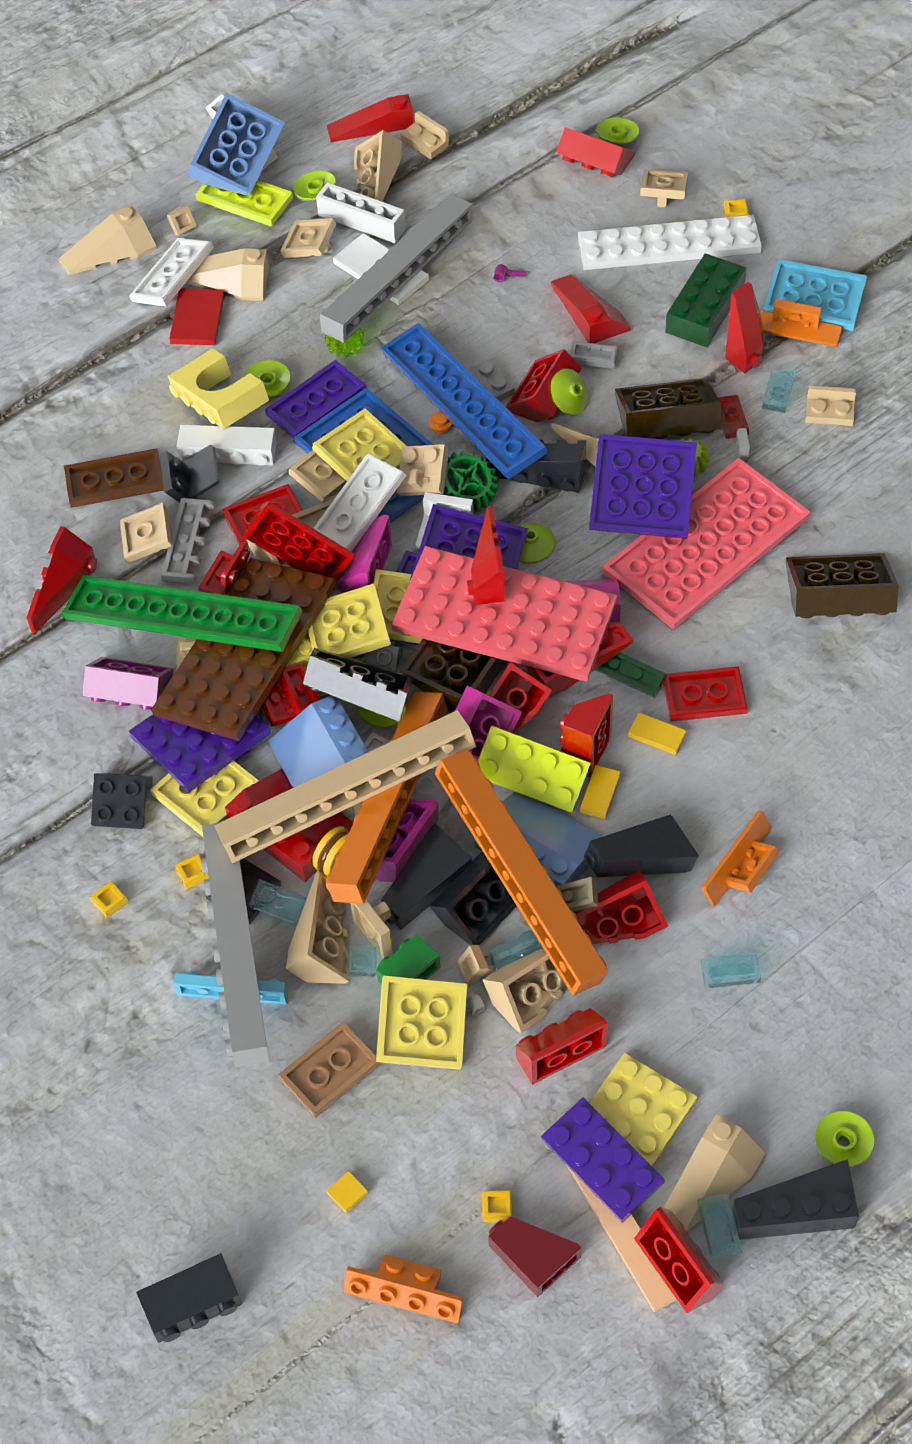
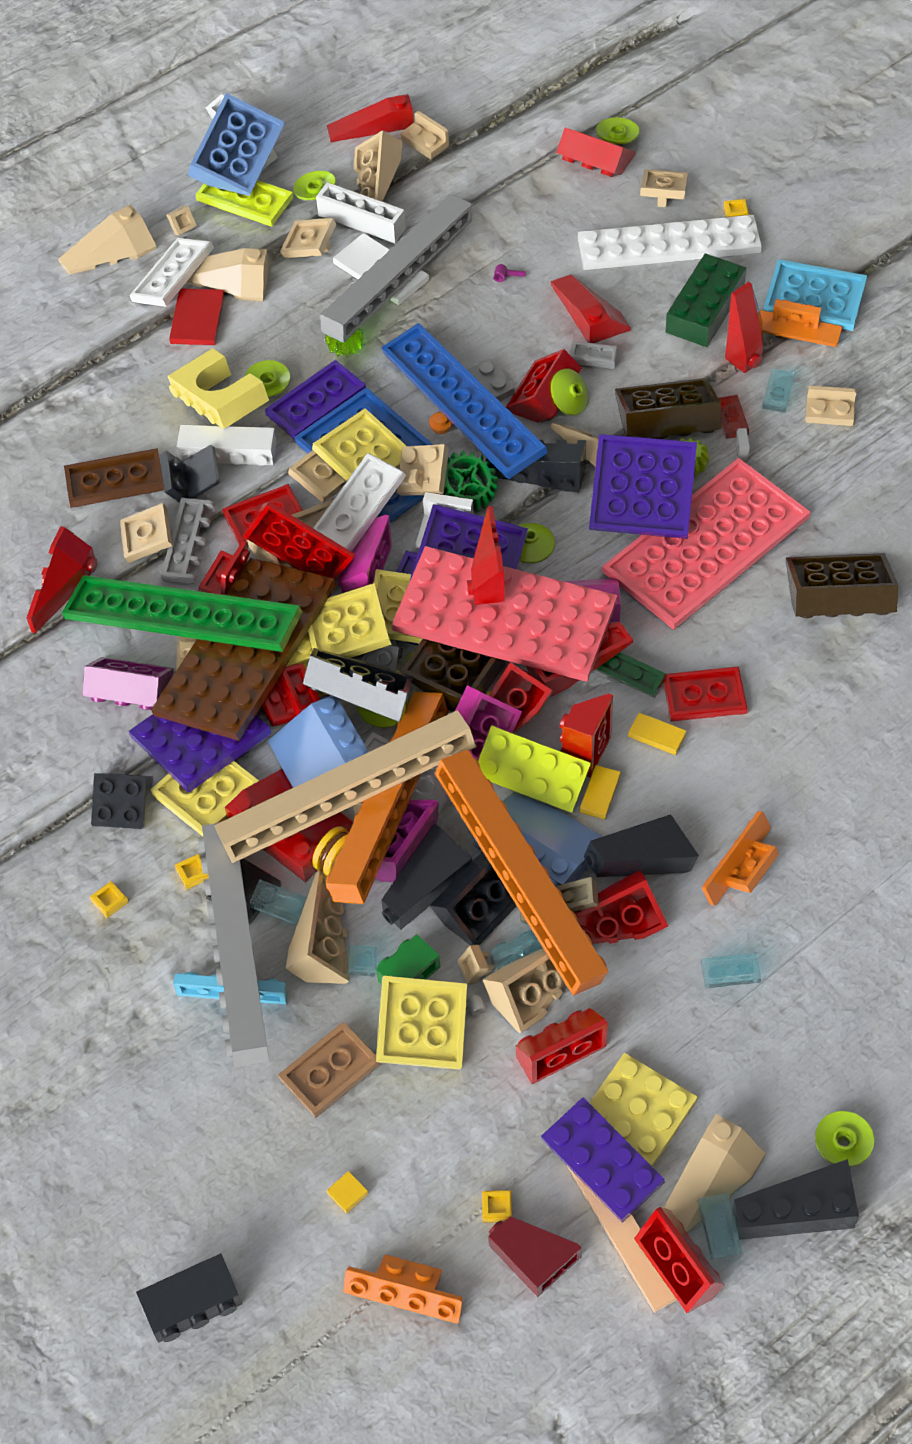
tan hinge [351,901,394,959] -> none

